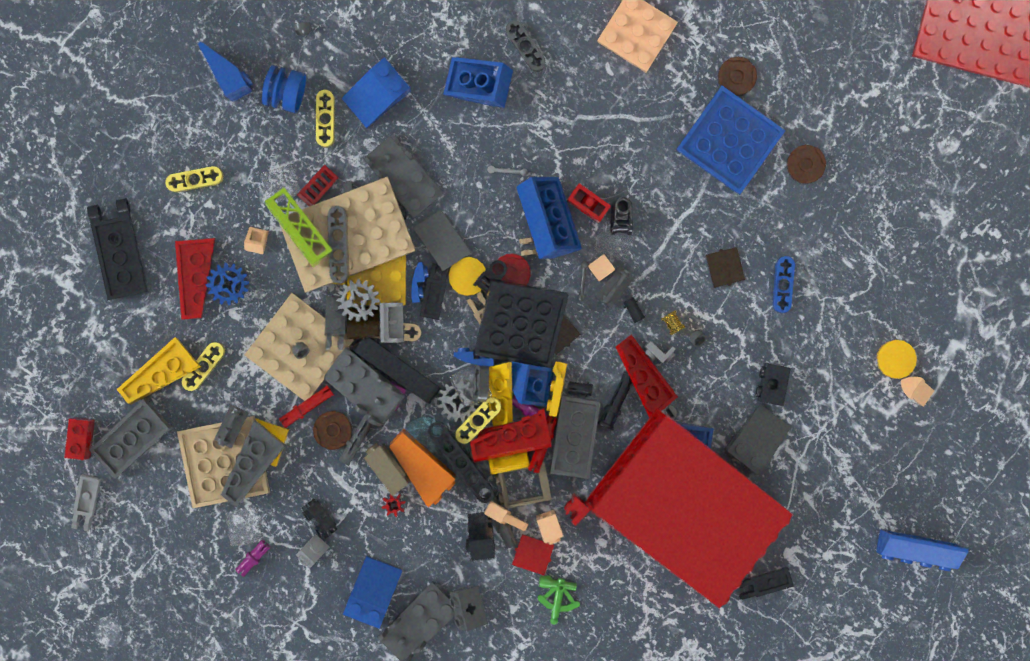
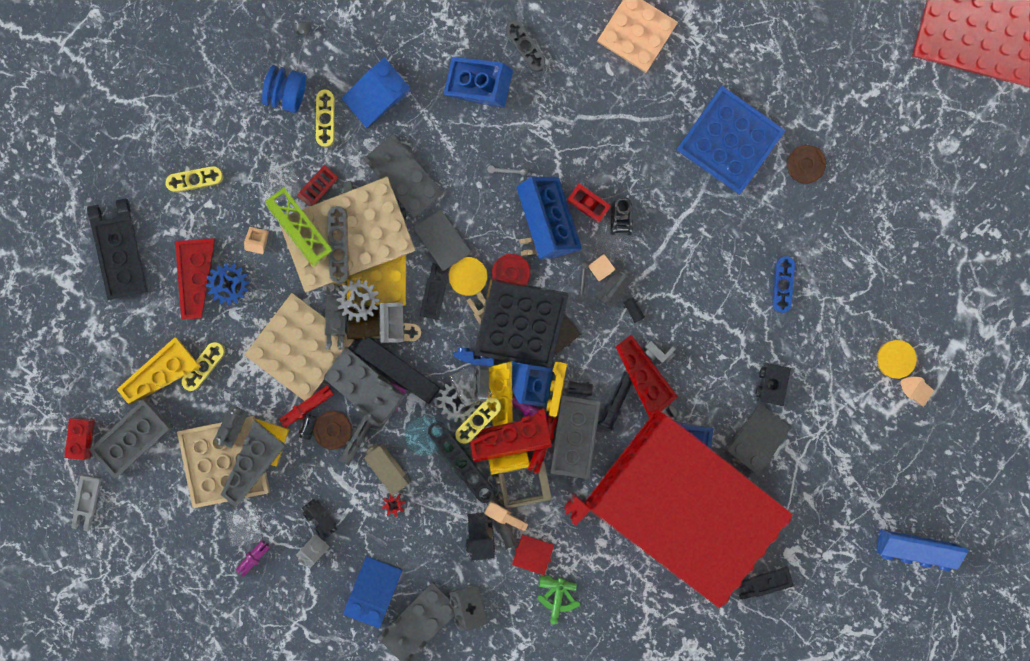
blue slope [197,41,253,102] -> none
dark grey hinge [292,342,310,359] -> none
orange slope [389,428,456,507] -> none
blue slope [412,262,429,303] -> none
black piece [473,260,507,296] -> none
light nougat brick [536,509,563,544] -> none
clear yellow bush [661,310,685,335] -> none
dark grey hinge [689,330,707,347] -> none
dark brown piece [705,247,745,288] -> none
reddish brown tile [717,56,757,96] -> none
none -> black pin [299,414,317,440]

